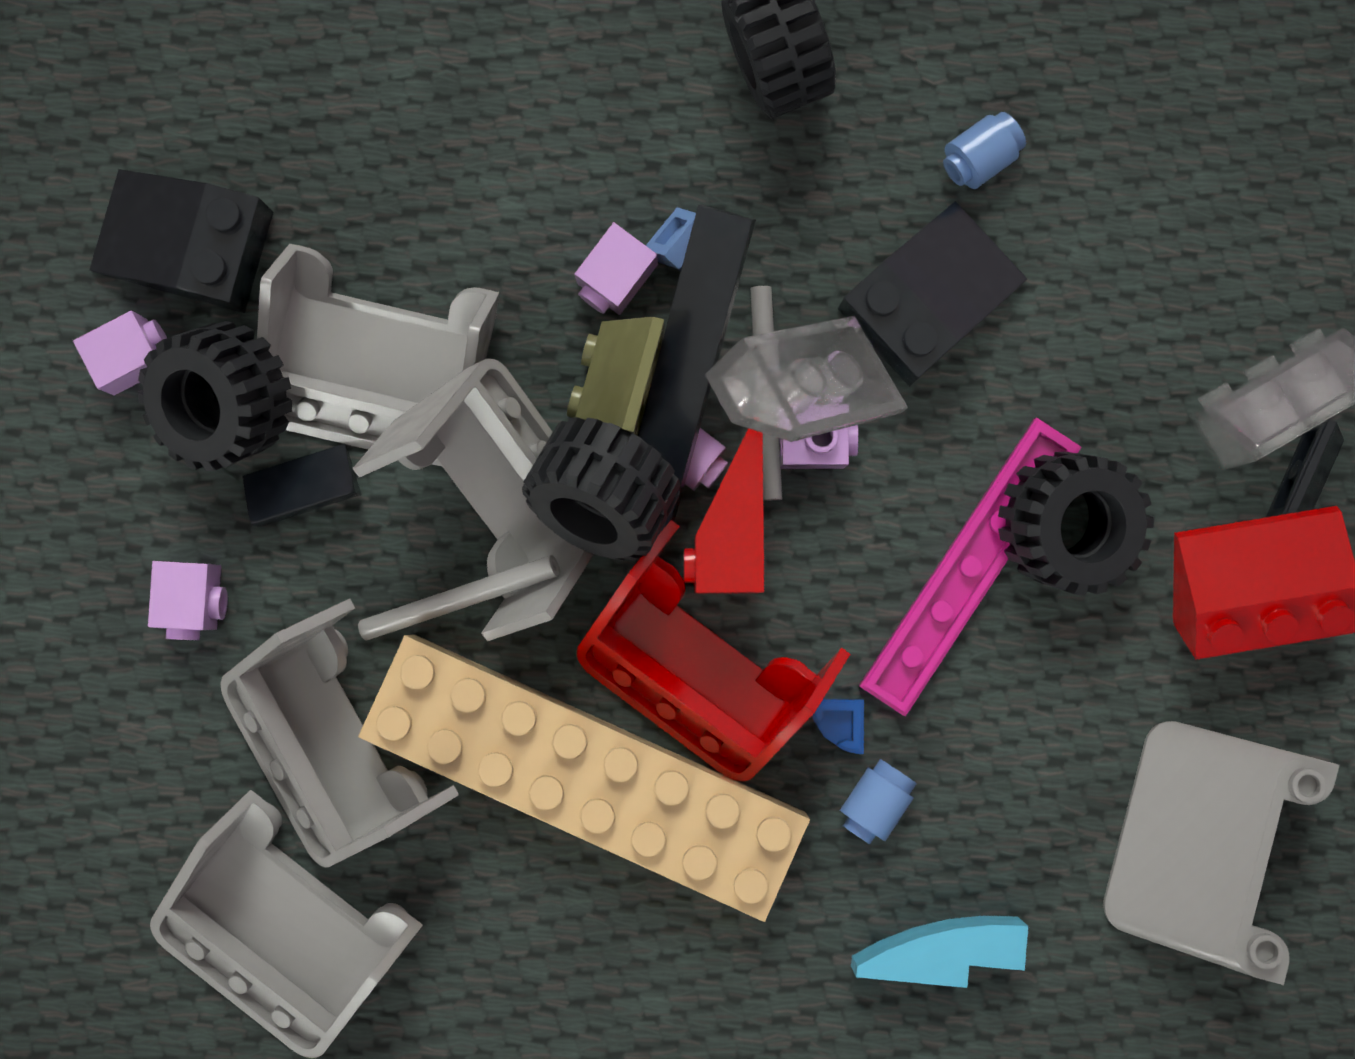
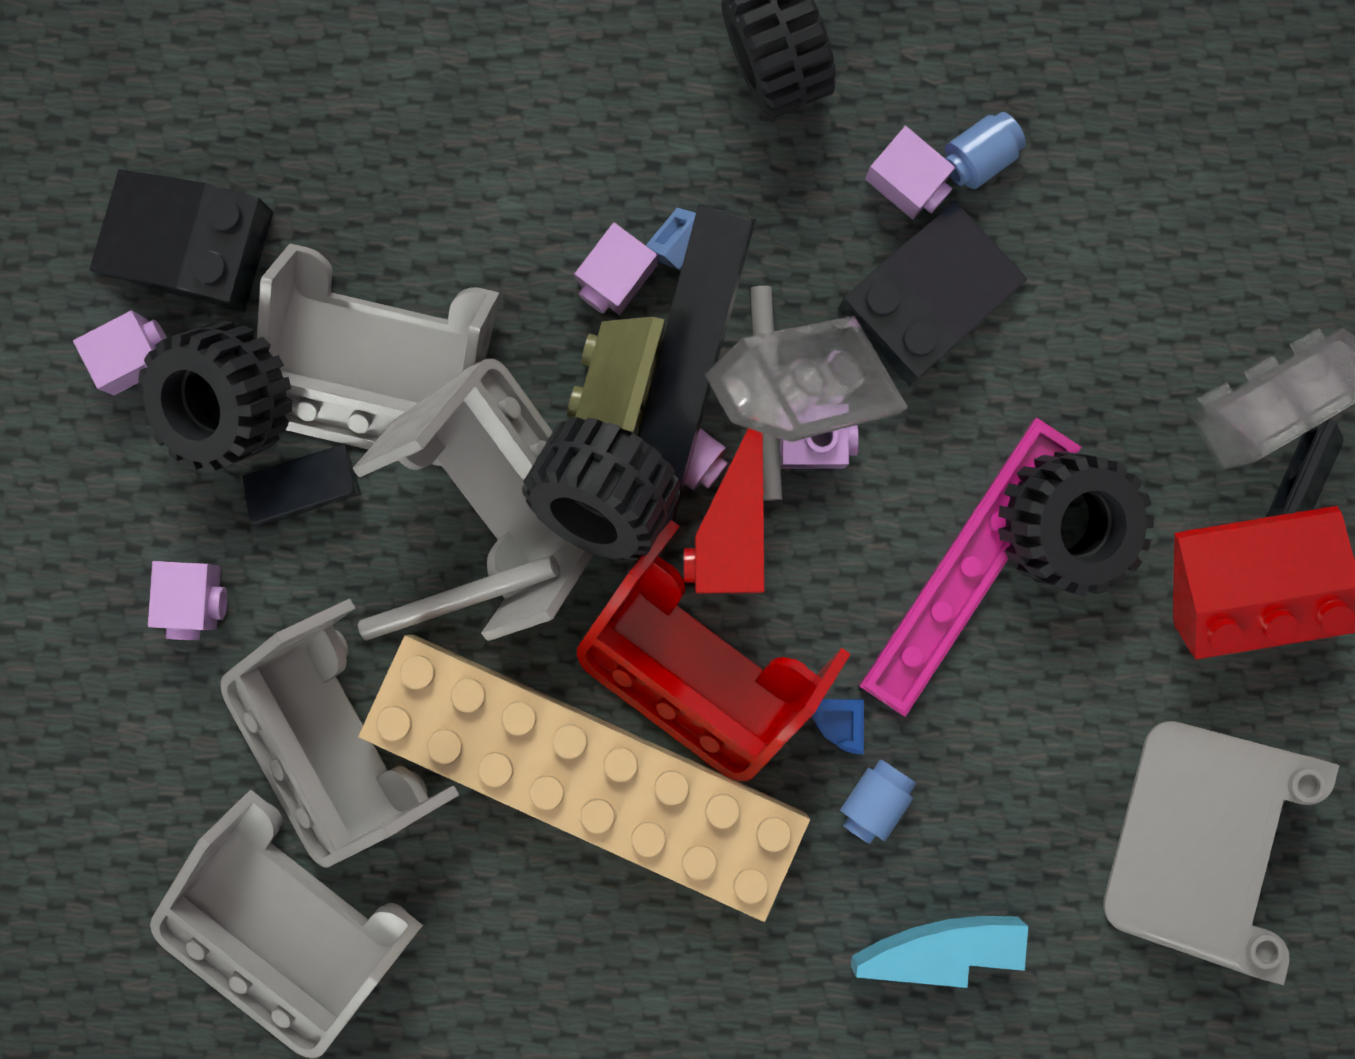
none -> lavender brick [865,126,955,220]

